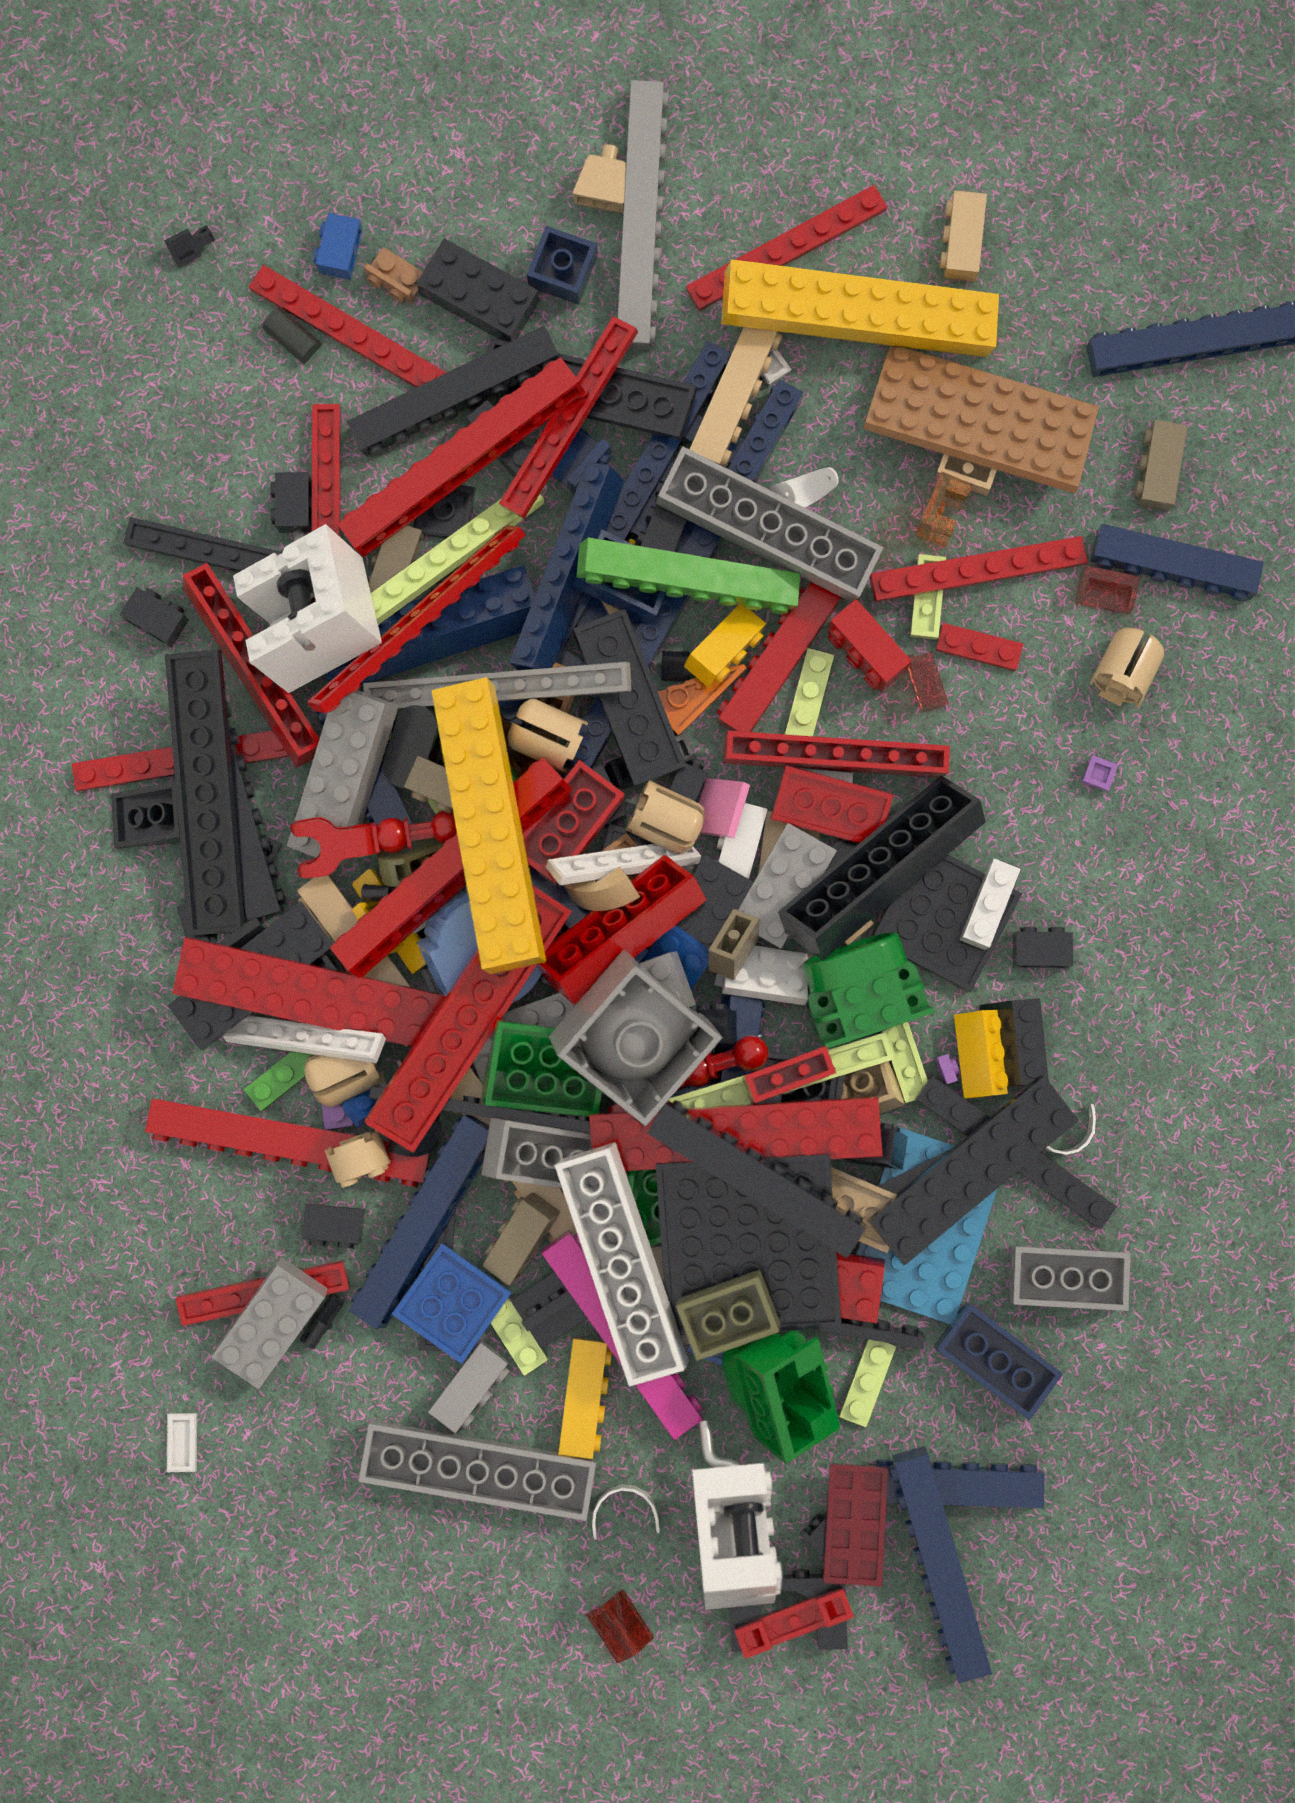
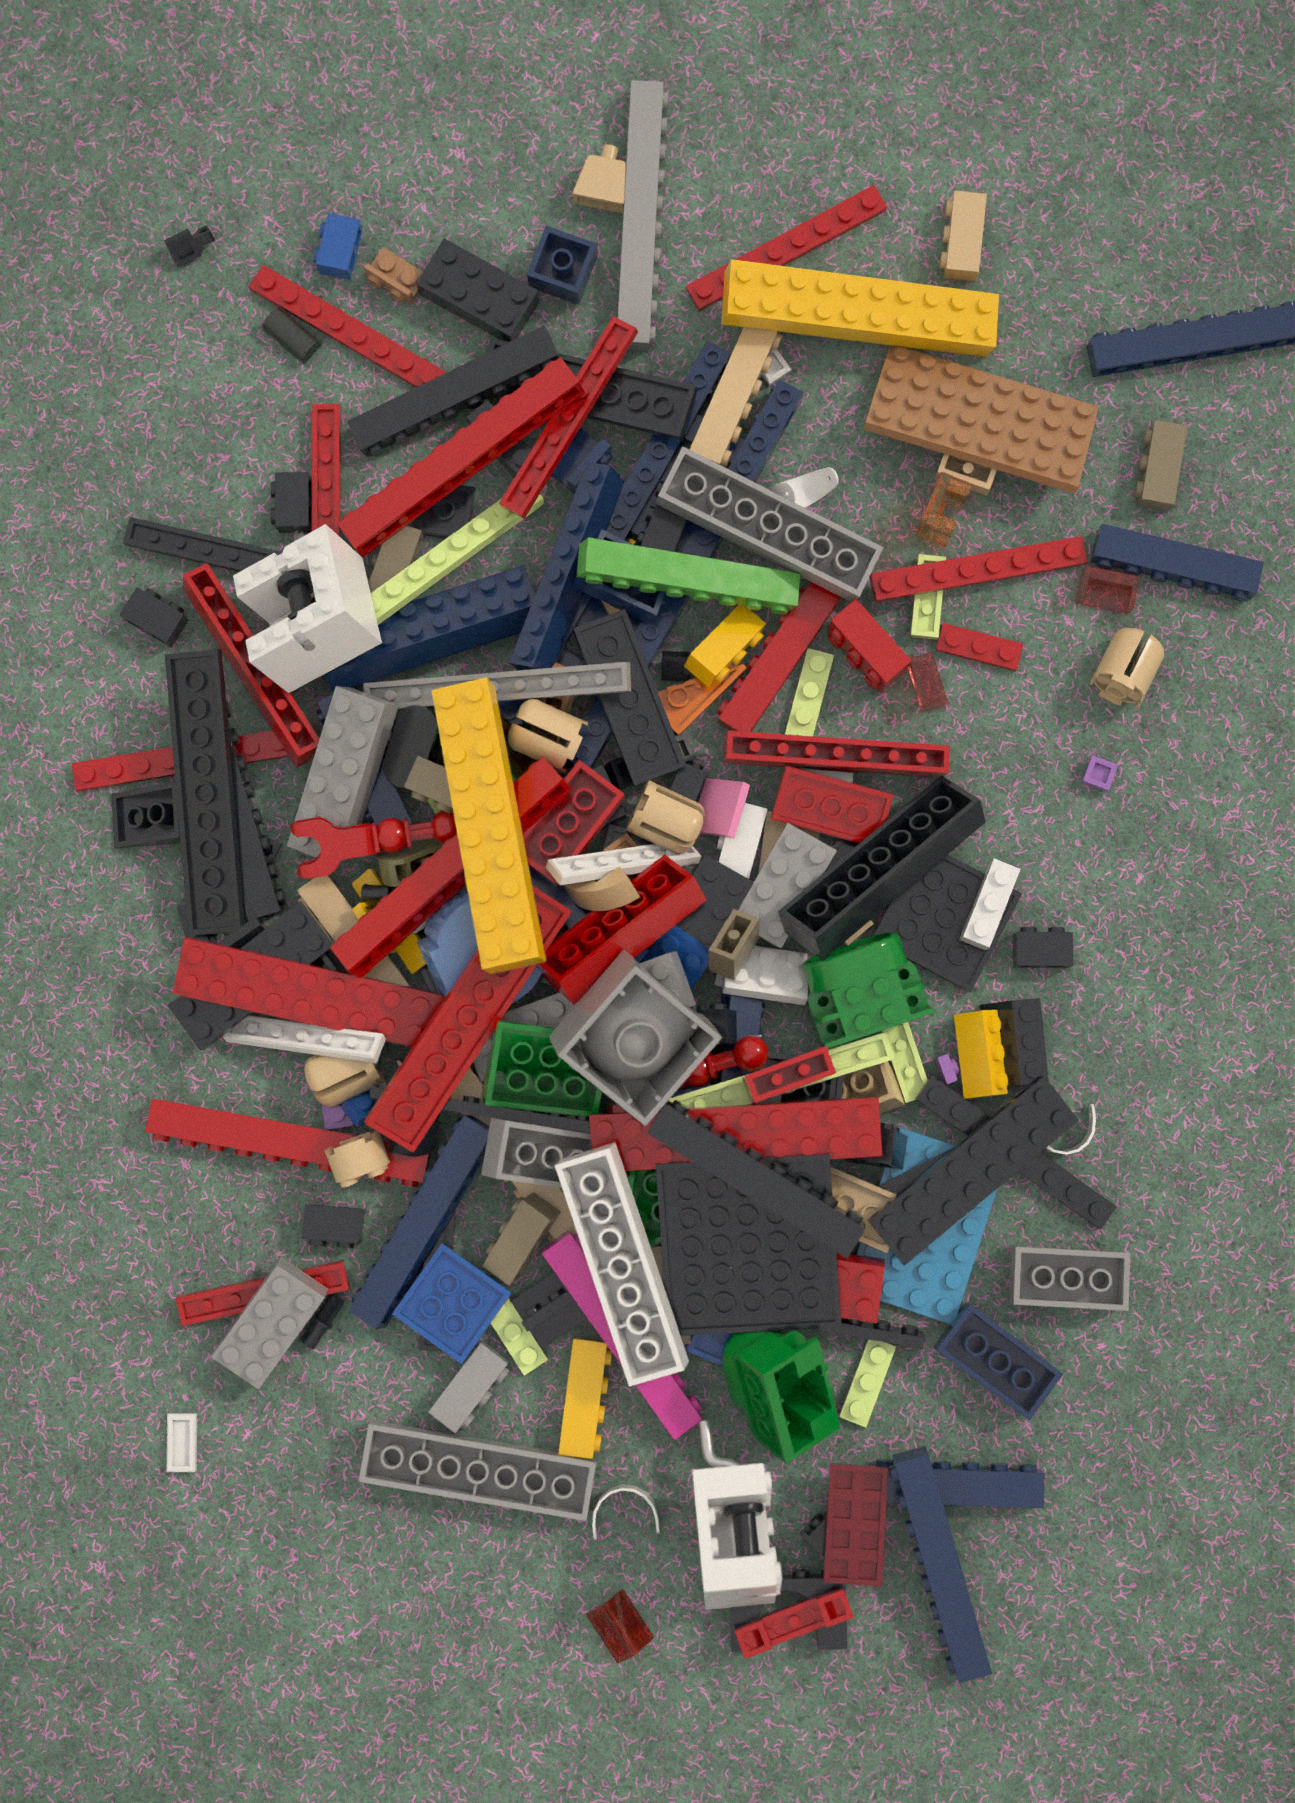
bright green plate [244,1051,313,1111] -> none
red plate [308,525,526,713] -> none
olive brick [676,1270,780,1361] -> none

